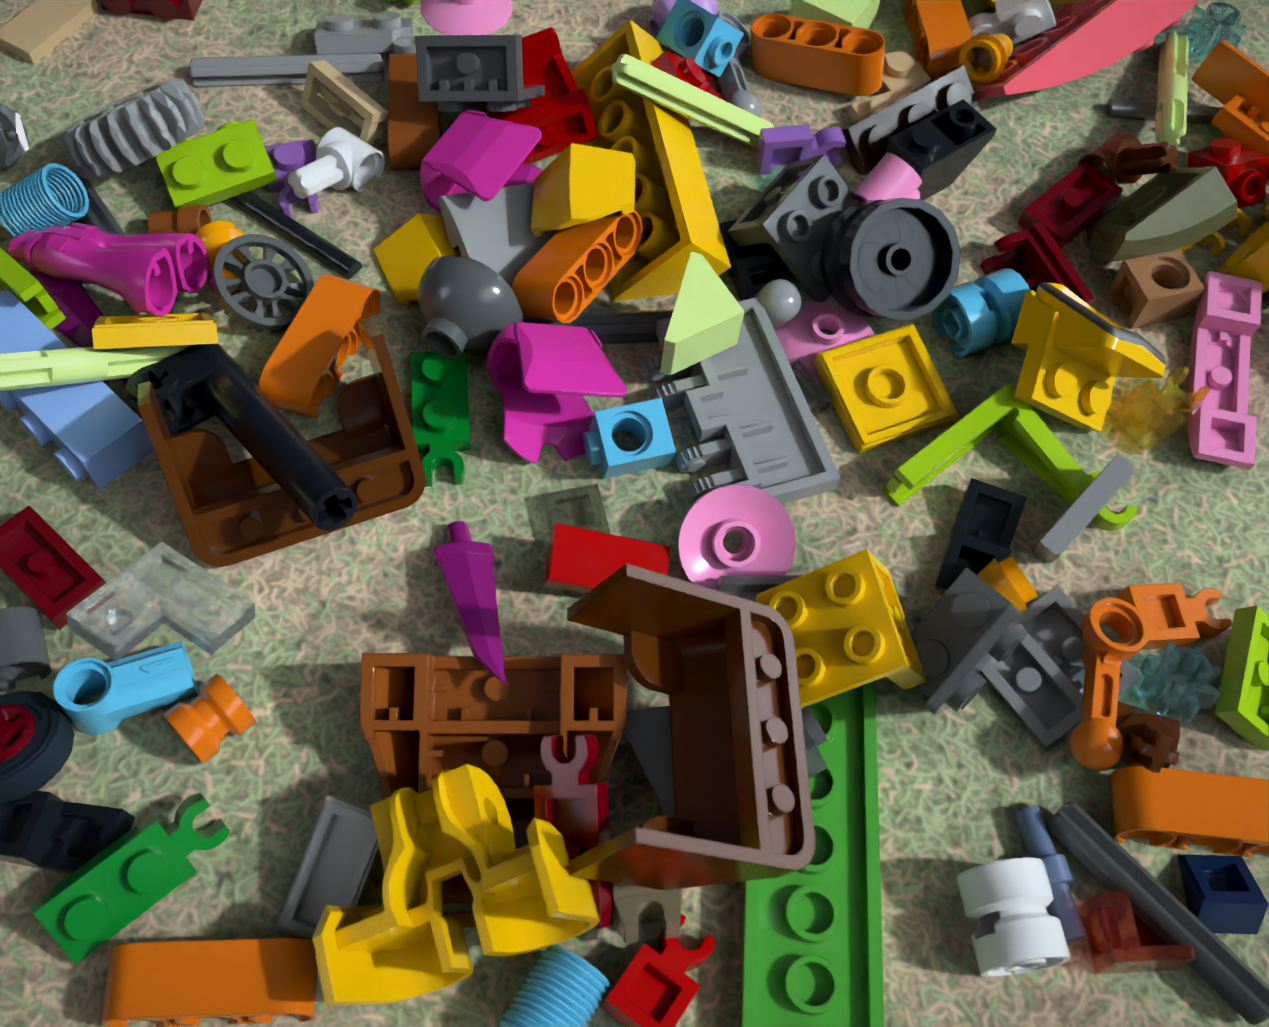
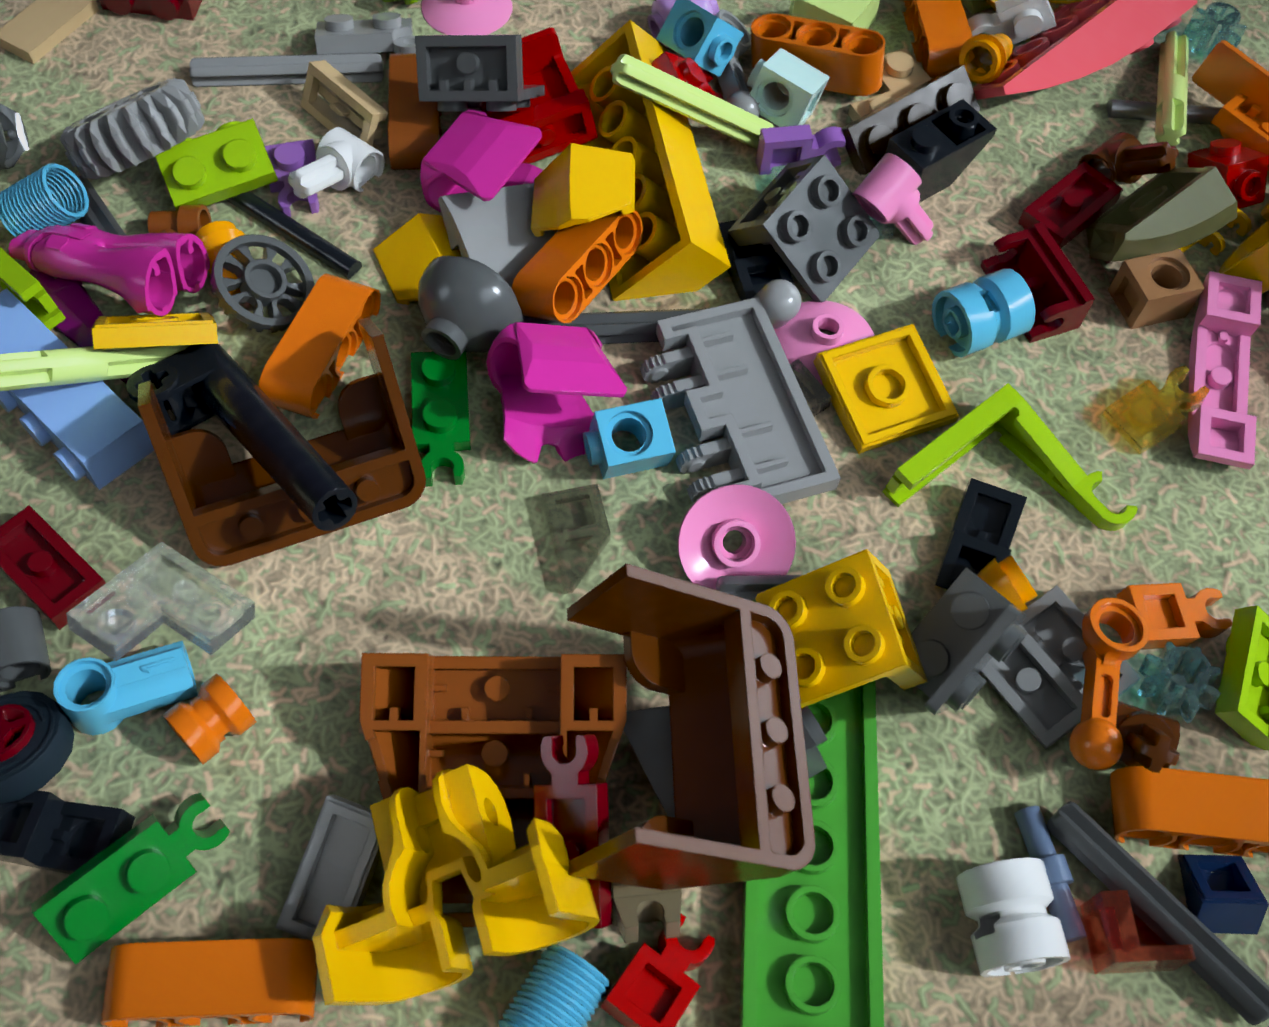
magenta bar [432,521,506,685] -> none
red tile [543,523,670,594] -> none
yellowish green slope [660,252,745,375] -> none
black wheel [820,198,961,320] -> none
yellow piece [1011,282,1166,432] -> none
light grey tile [1032,454,1134,563] -> none
none -> light aqua brick [747,48,830,127]

